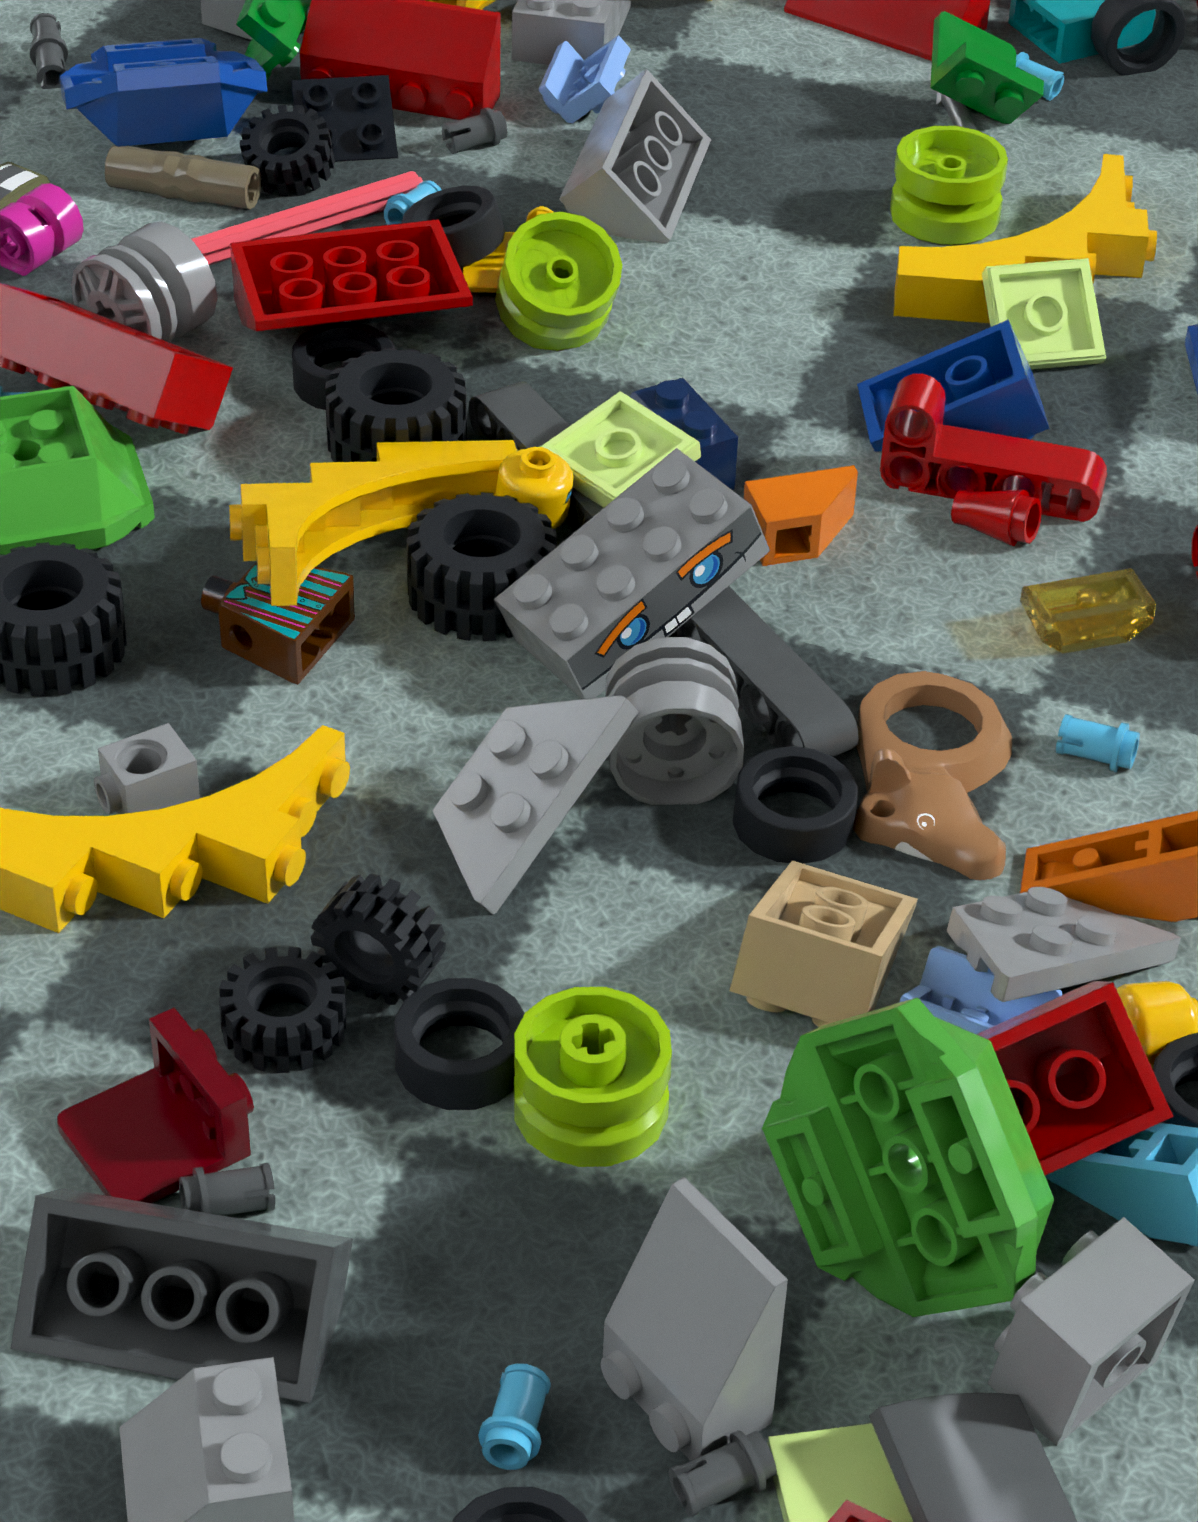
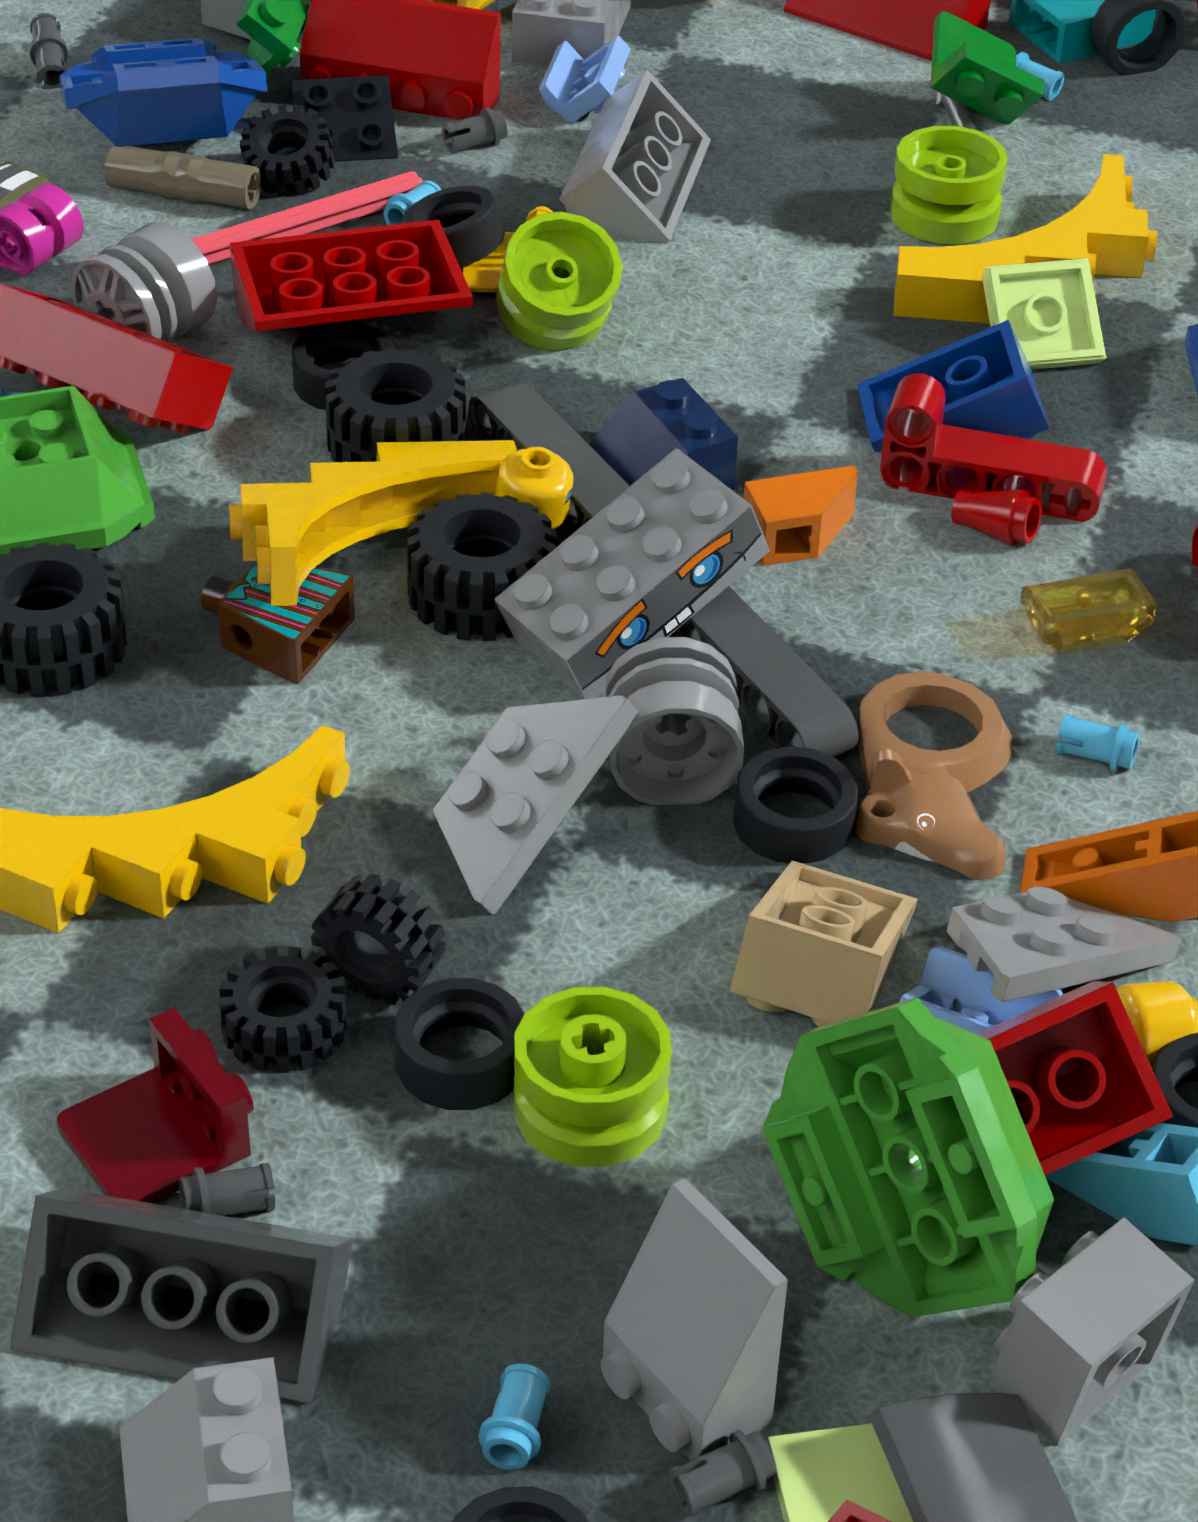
light grey brick [94,723,200,814] -> none
yellowish green tile [540,391,701,508] -> none

